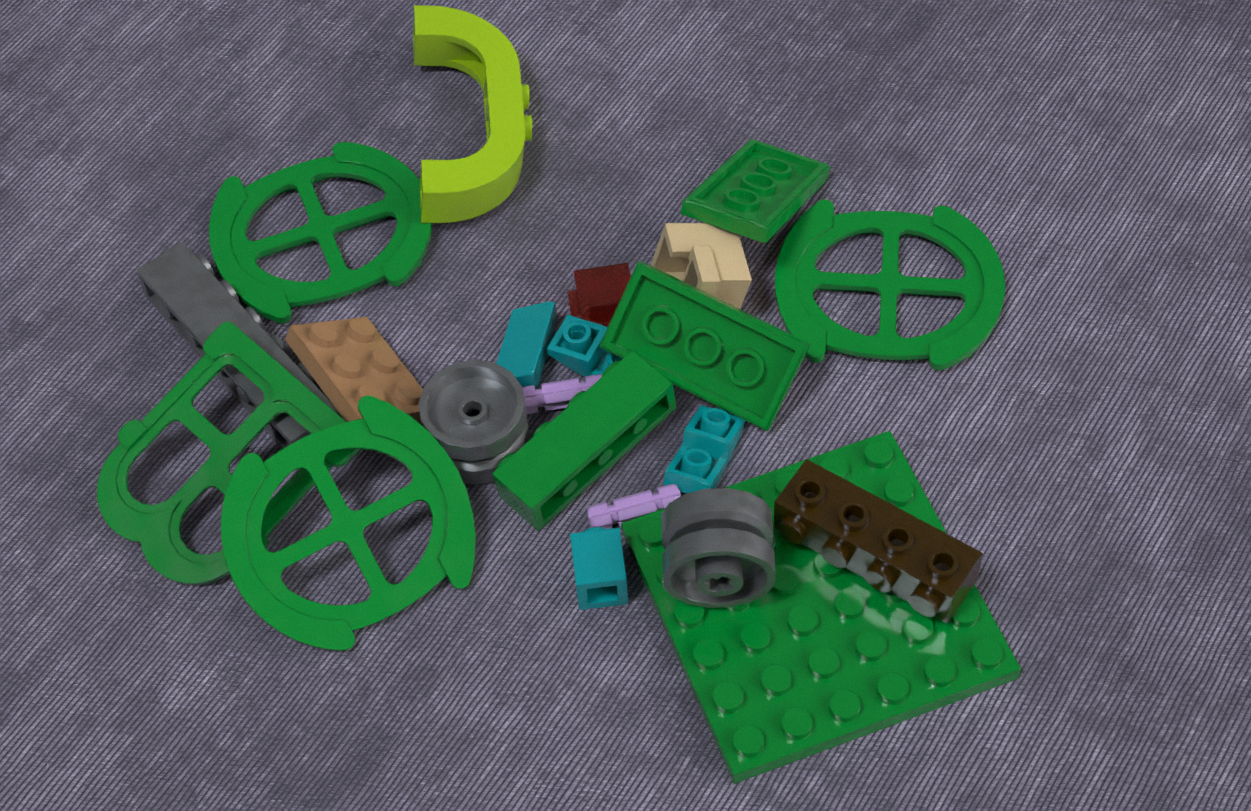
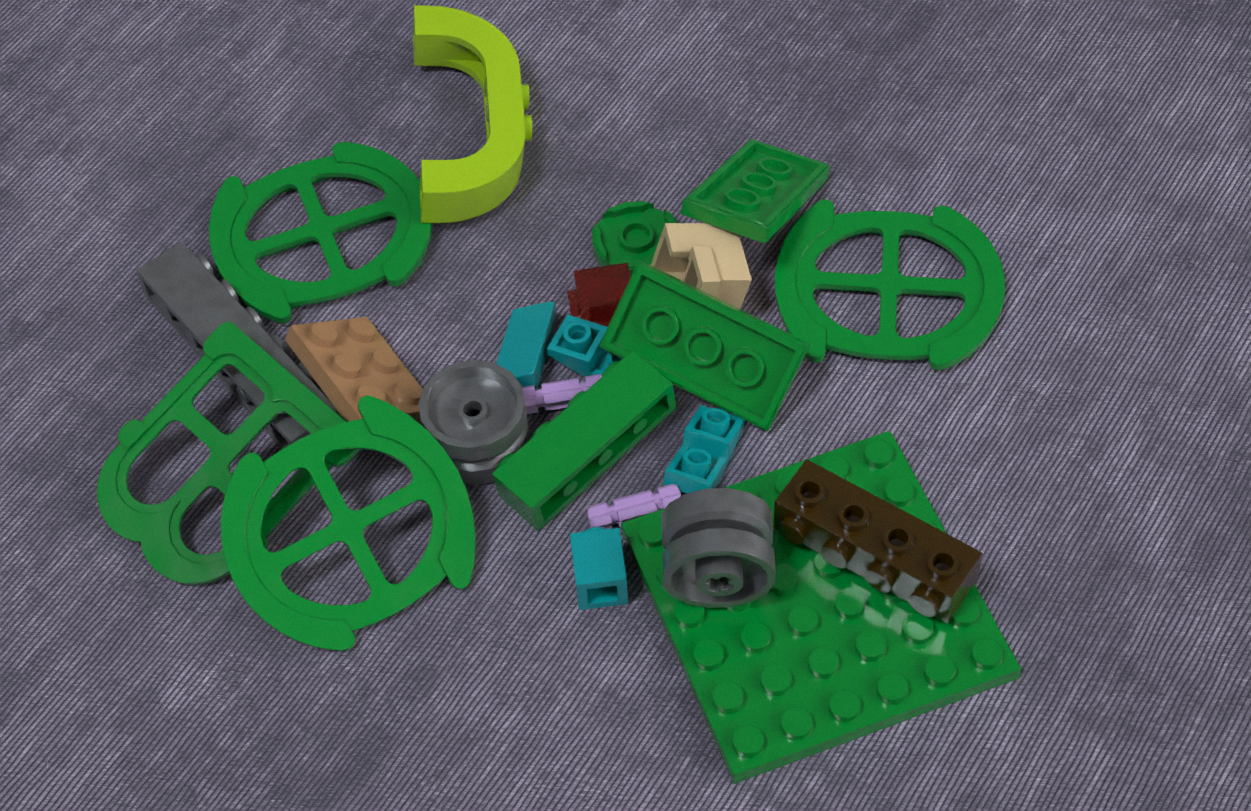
none -> green tile [592,201,677,280]

